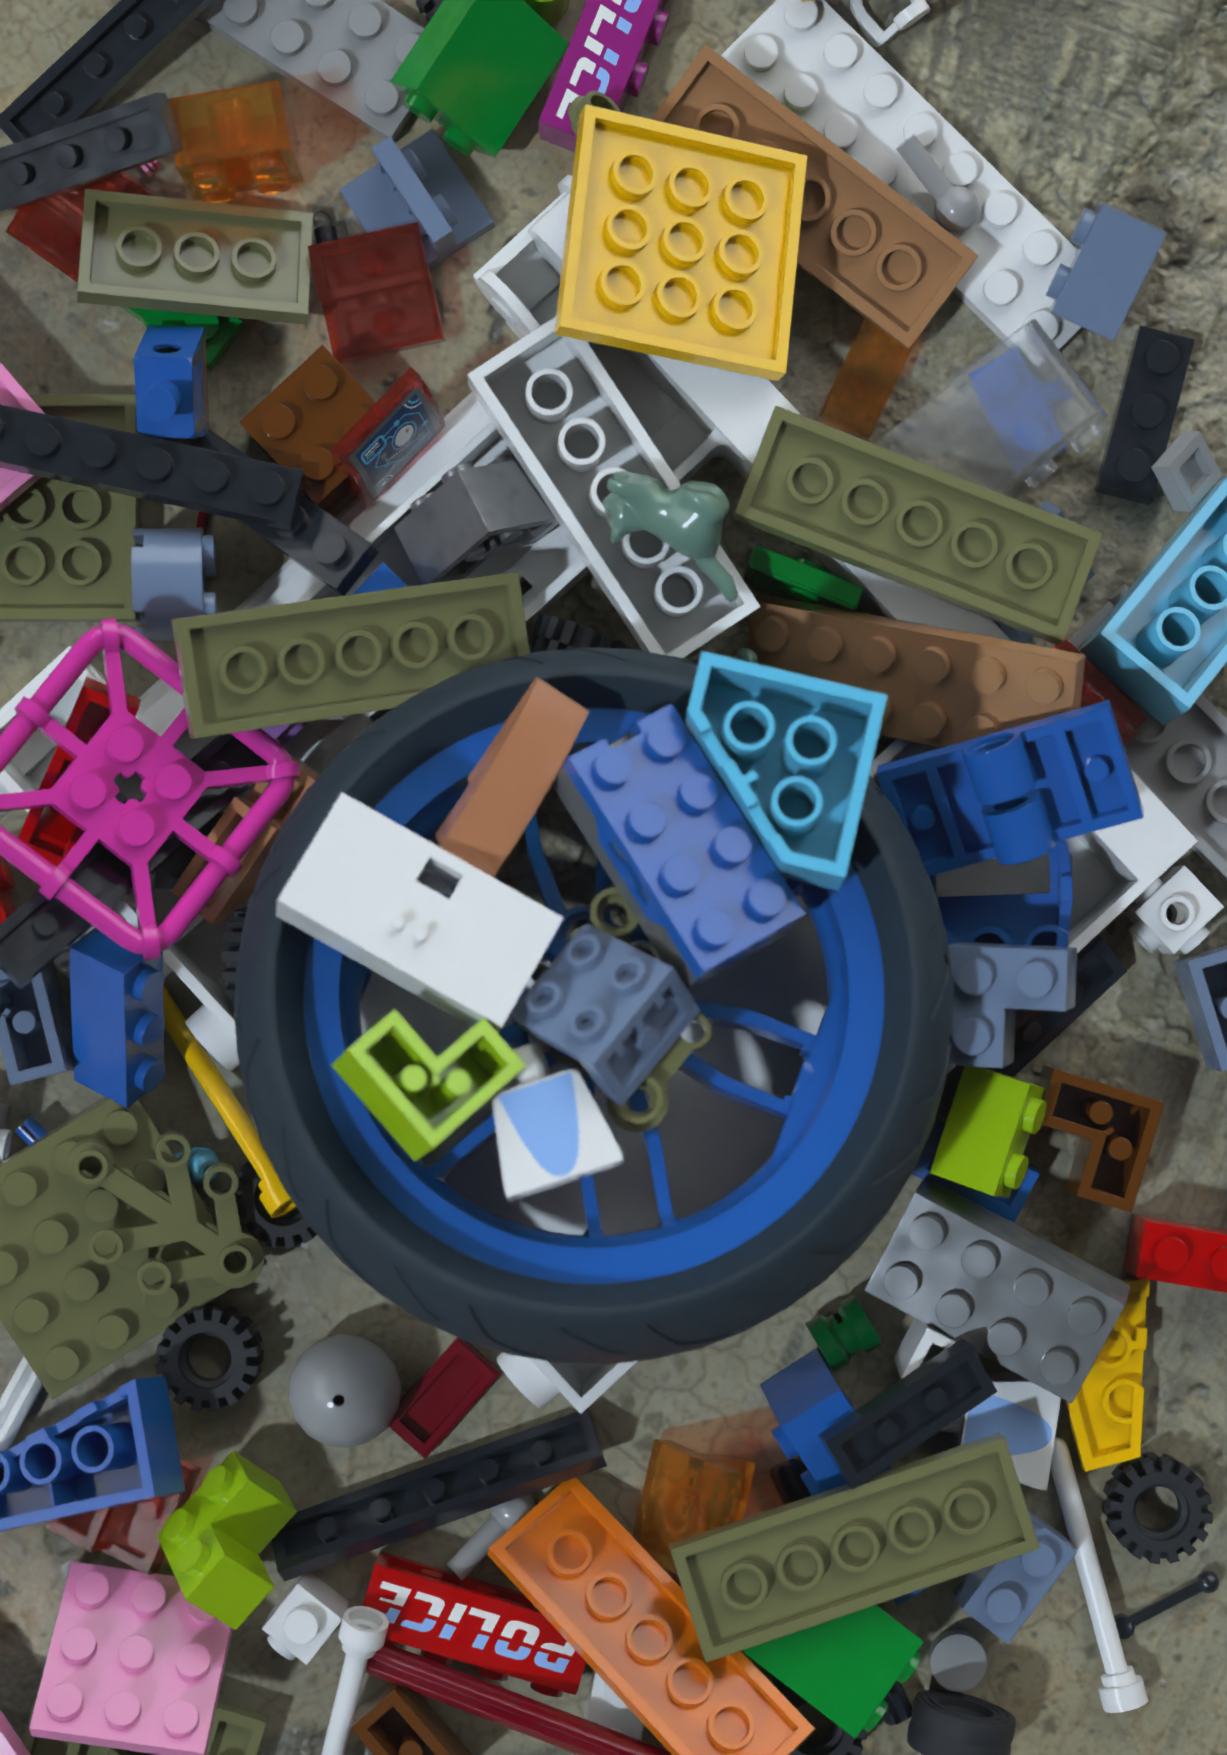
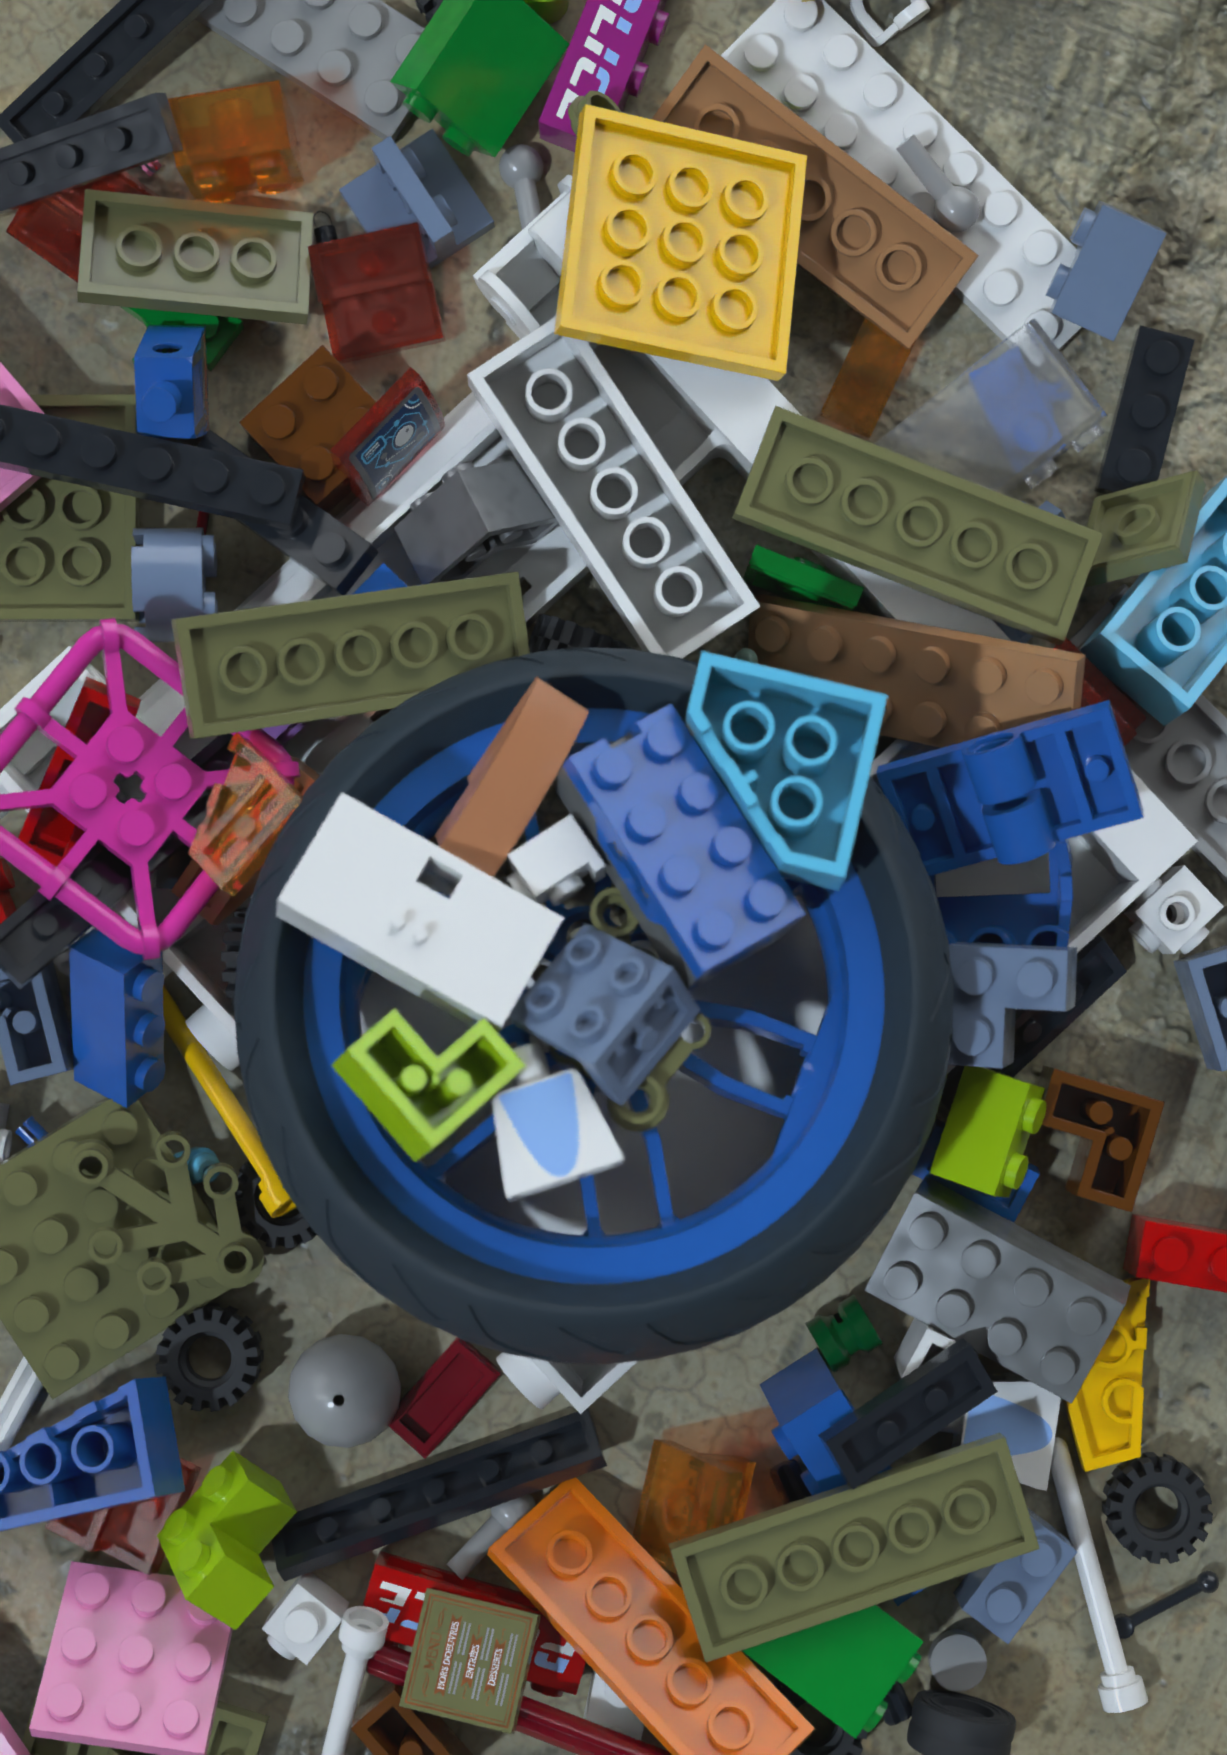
sand green animal [603,472,738,602] -> none
light grey plate [1152,431,1222,512] -> none
none -> clear orange wing [189,732,303,896]
none -> olive tile [399,1588,541,1734]
none -> light grey bar [499,144,543,230]
none -> white brick [505,814,606,906]
none -> olive tile [1084,470,1206,588]

